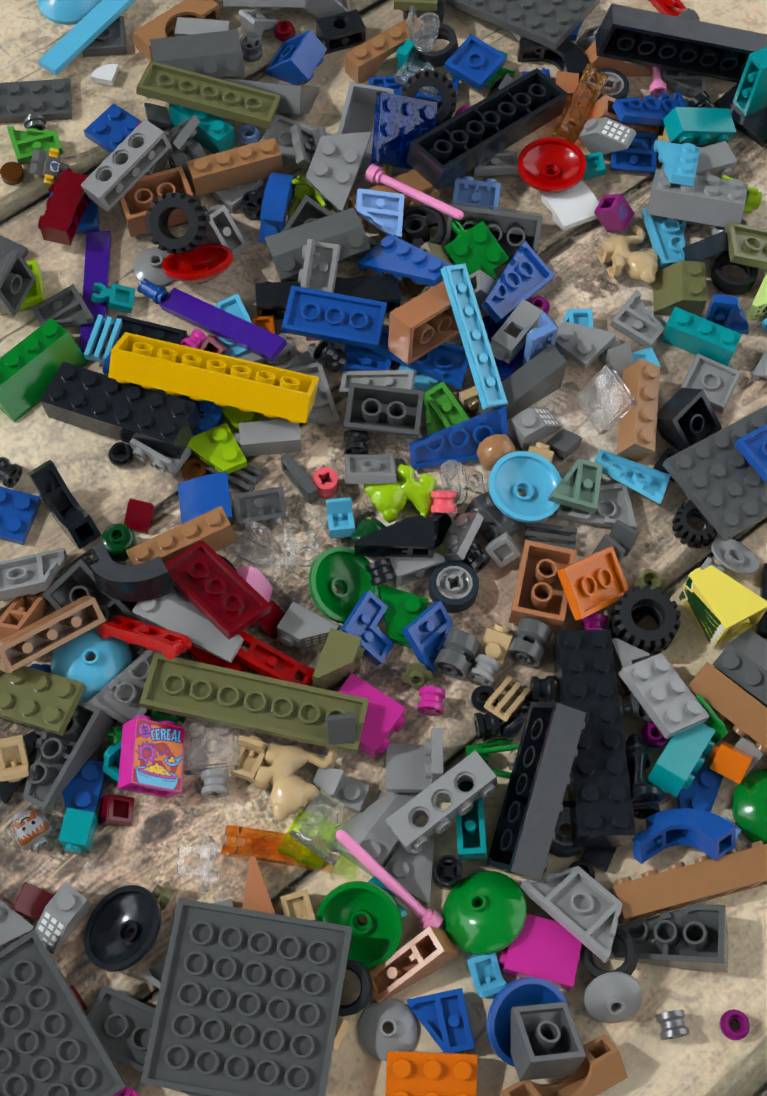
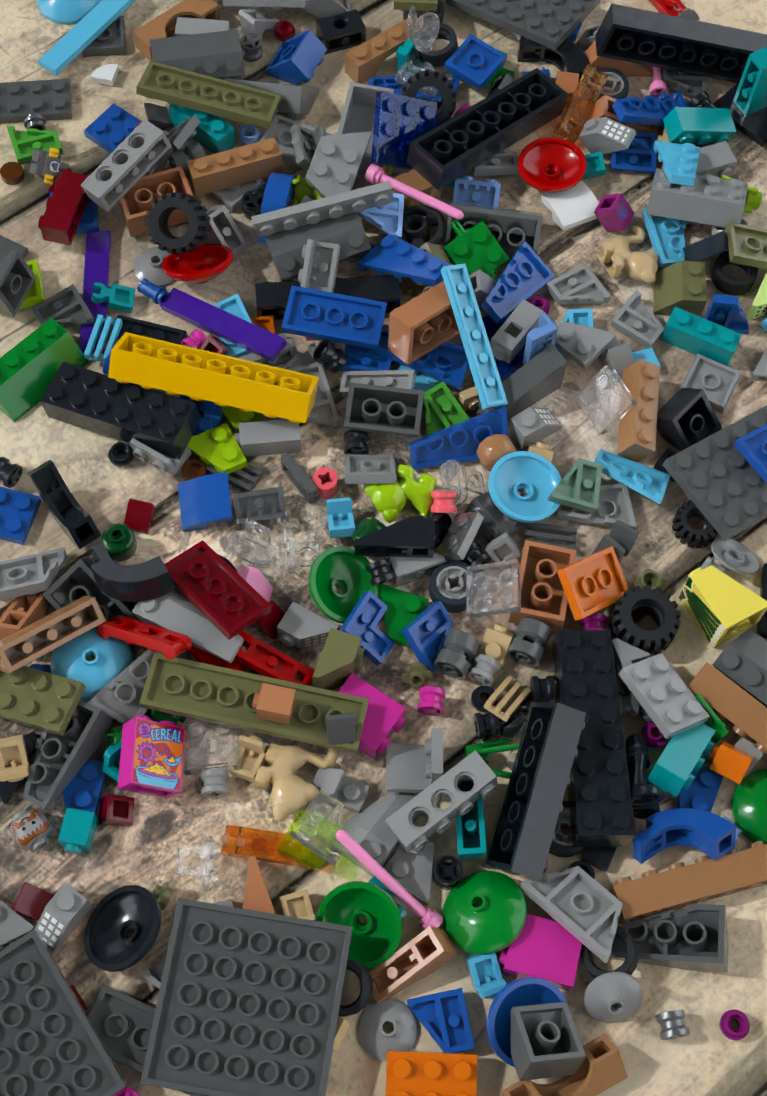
medium nougat arch [126,506,238,565] -> none
dark grey slope [546,429,582,460] -> none
none -> light grey plate [251,181,394,237]
none -> nougat brick [252,683,296,725]
none -> clear plate [466,559,521,618]
none -> light grey wing [546,264,611,305]

